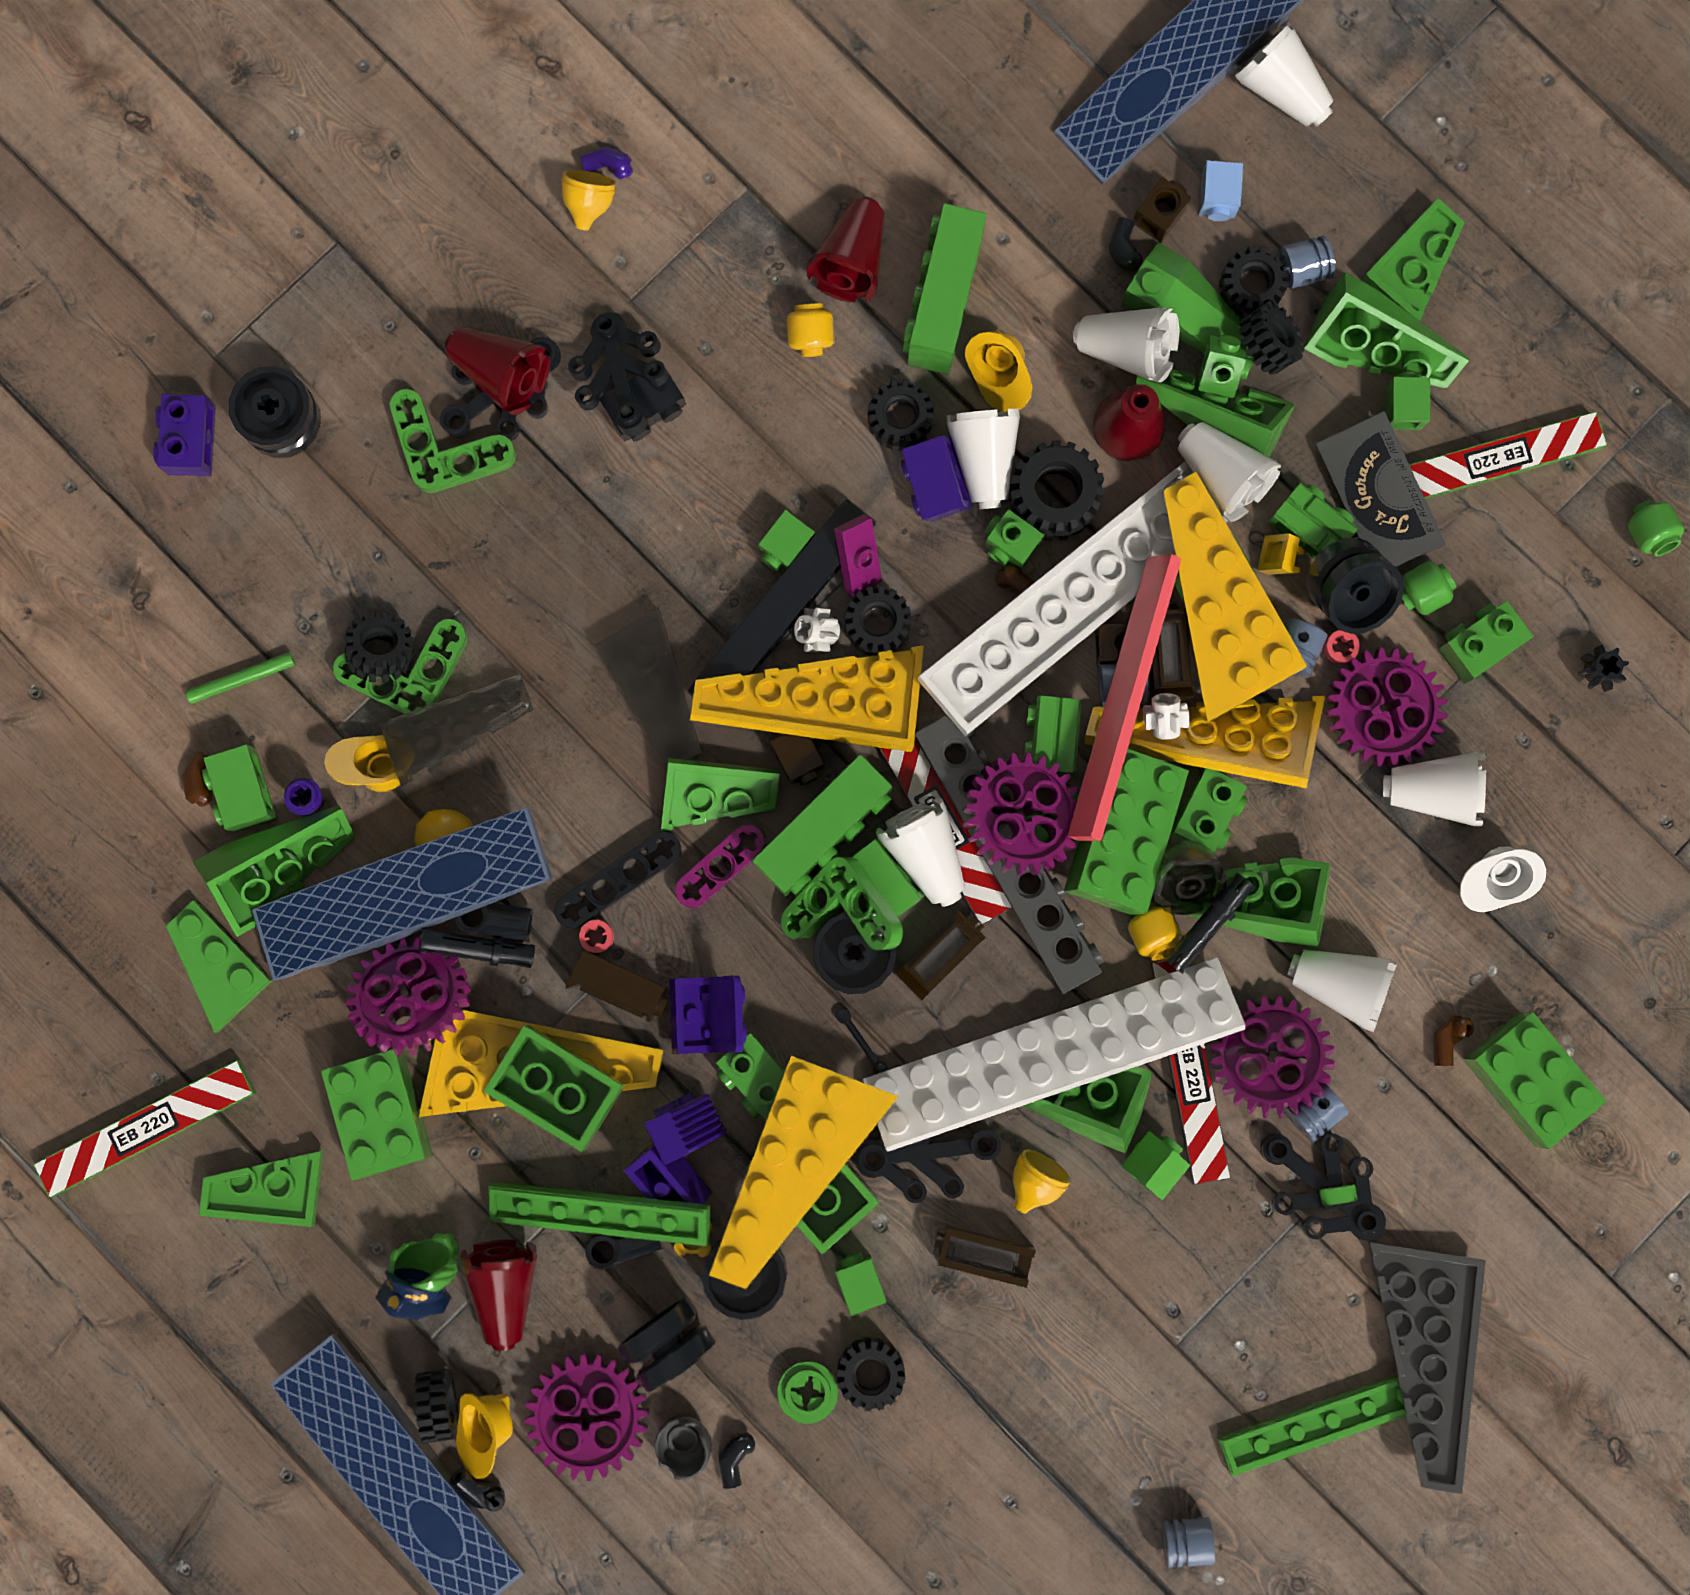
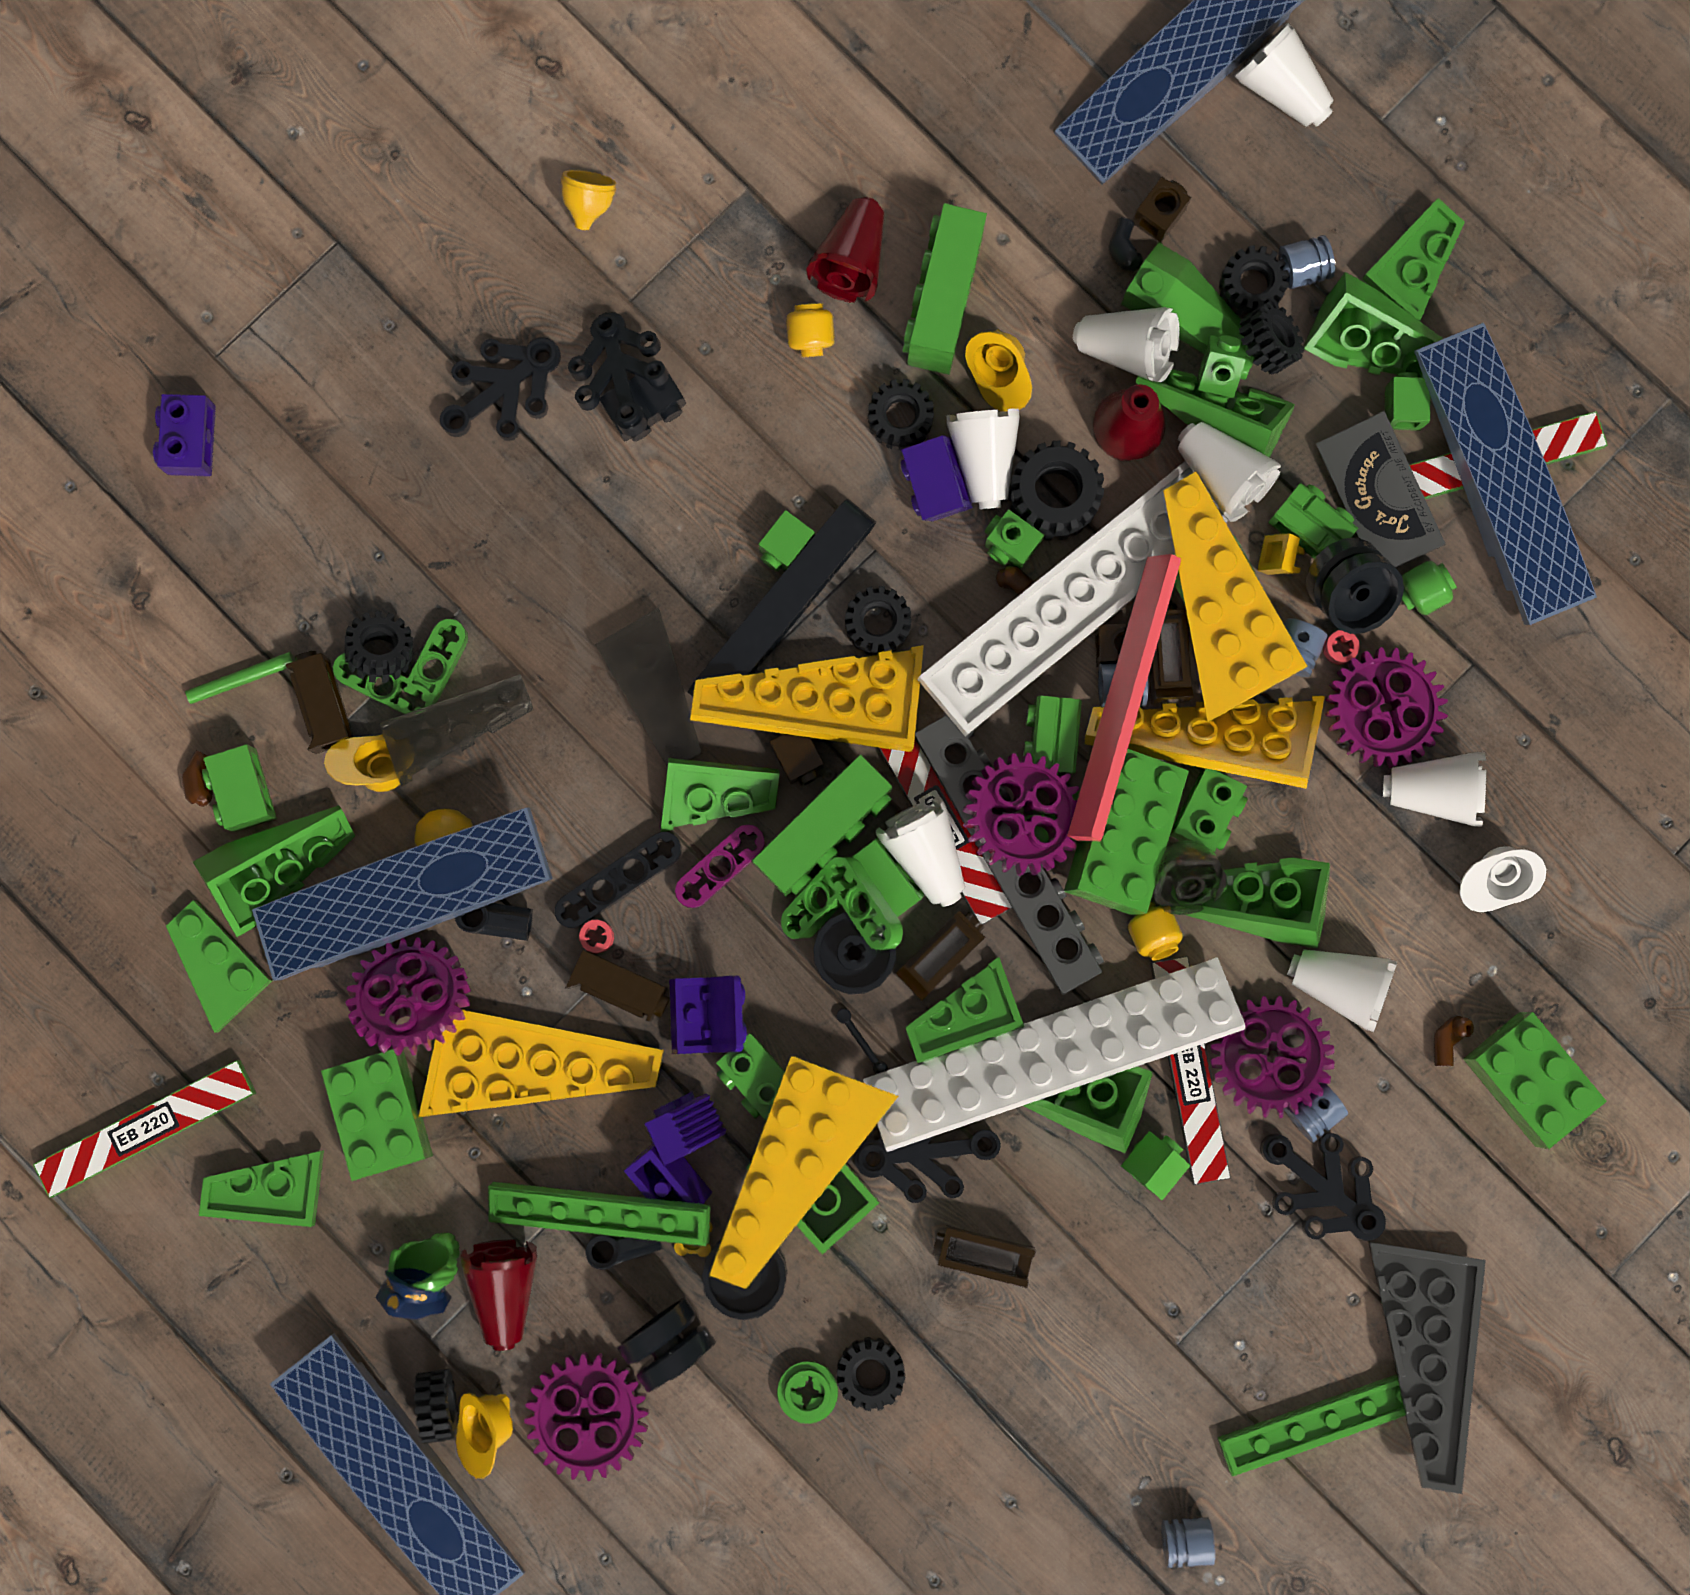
black wheel [229,366,321,458] -> none
dark purple cone [284,778,324,815] -> none
bright green beam [390,389,516,493] -> none
black pin [418,928,535,968] -> none
dark red cone [445,327,551,415] -> none
black arm [450,1469,505,1512] -> none
bright green brick [483,1025,626,1152] -> none
dark purple arm [579,147,633,179] -> none
dark grey hair [654,1416,712,1480] -> none
black arm [718,1433,755,1489] -> none
white gear [794,607,840,653] -> none
magenta plate [834,514,882,597] -> none
bright green brick [835,1252,887,1316] -> none
yellow helmet [1012,1149,1071,1214] -> none
white gear [1143,693,1189,739] -> none
black pin [1164,872,1256,974] -> none
light blue brick [1198,160,1243,221] -> none
bright green piece [1319,1184,1360,1210] -> none
bright green brick [1438,601,1534,684] -> none
black gear [1578,644,1629,692] -> none
bright green head [1627,500,1685,557] -> none
none -> dark brown window [285,651,354,754]
none -> bright green wing [905,957,1024,1064]
none -> dark blue slope [1414,323,1597,625]

